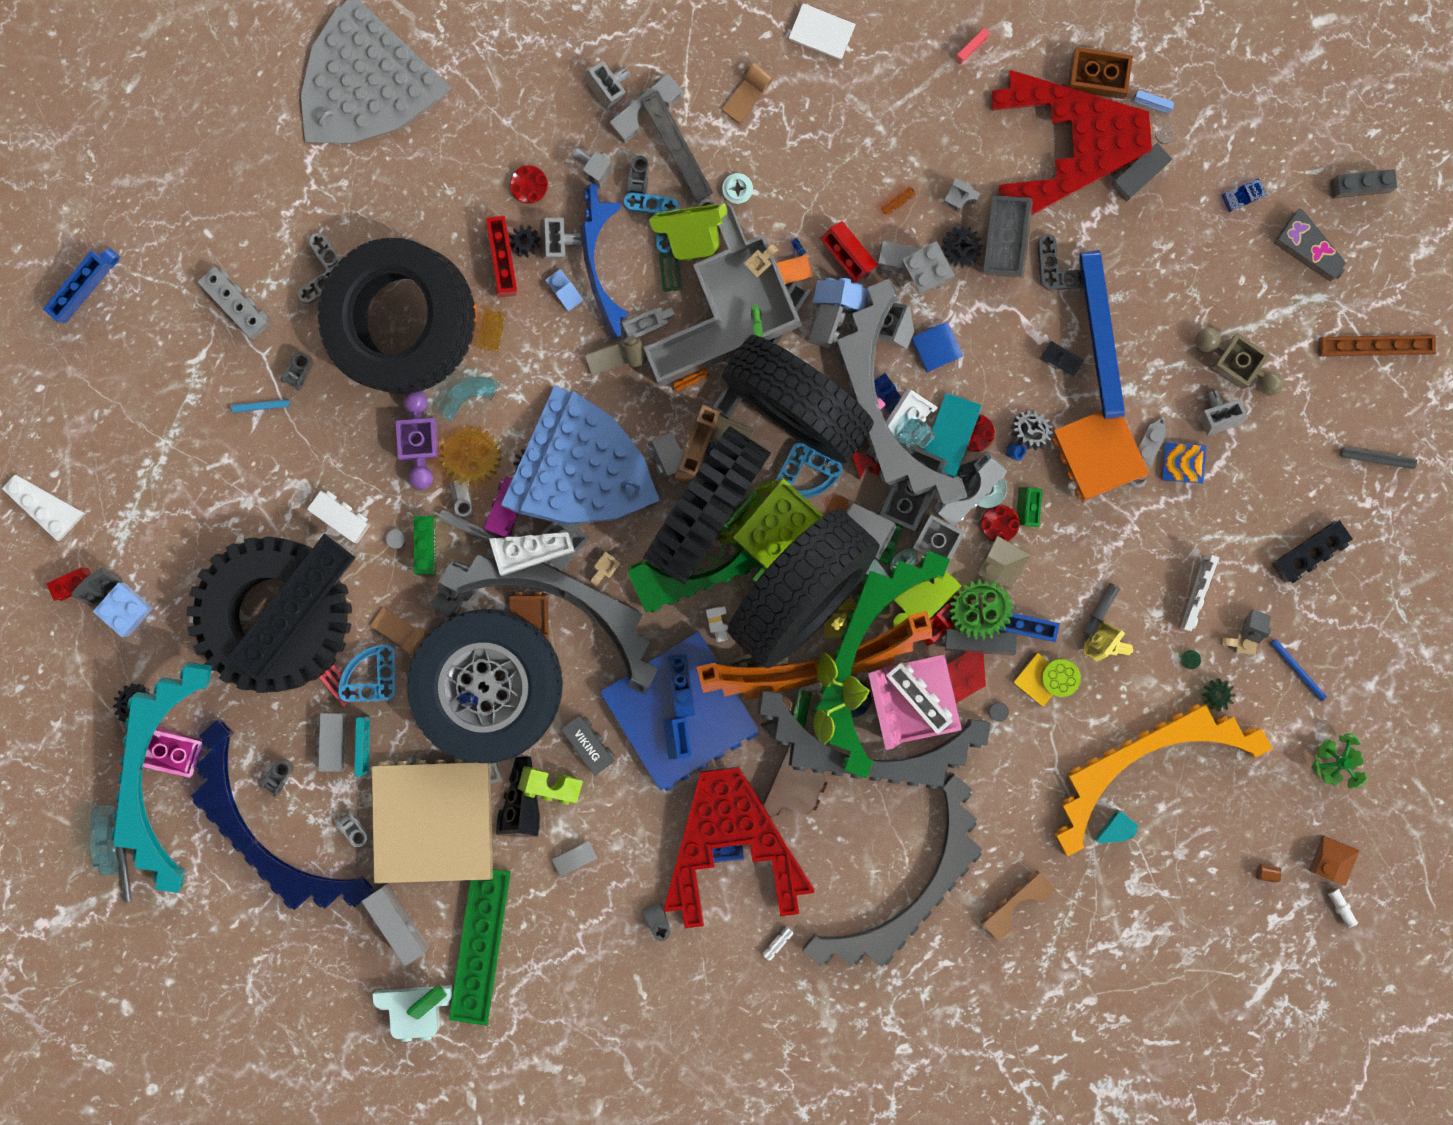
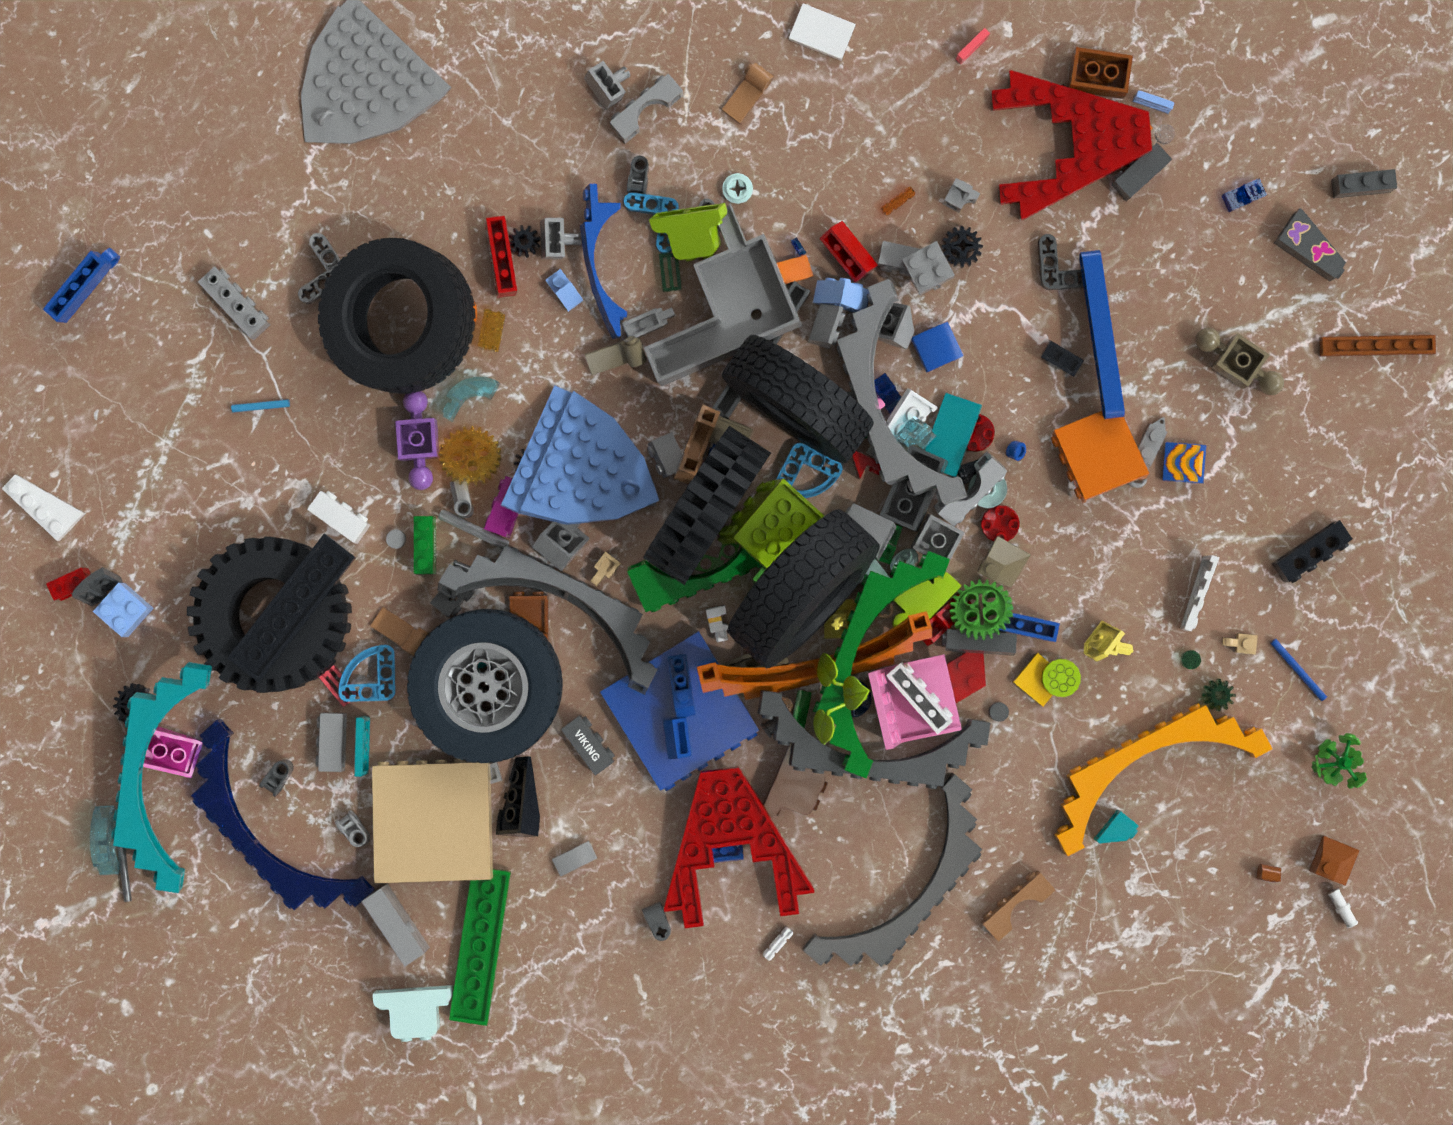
dark grey piece [281,352,313,391] -> none
green slope [406,984,447,1019] -> none
clear blue tile [458,694,479,706] -> none
white wing [489,532,575,576] -> none
red dish [510,165,548,204] -> none
lime arch [518,766,583,805] -> none
light grey brick [572,148,613,189] -> none
black tile [641,90,713,202] -> none
orange axle [672,368,709,392] -> none
bright green bar [721,491,757,532] -> none
tan plate [744,244,778,278] -> none
bright green piece [751,305,763,337] -> none
clear orange tile [829,496,849,512] -> none
clear brick [983,195,1033,278] -> none
dark grey gear [1011,410,1053,451] -> none
green slope [1017,487,1043,527] -> none
dark grey axle [1083,583,1120,637] -> none
light grey brick [1200,390,1248,436] -> none
dark grey brick [1241,609,1271,644] -> none
dark grey axle [1340,447,1417,469] -> none

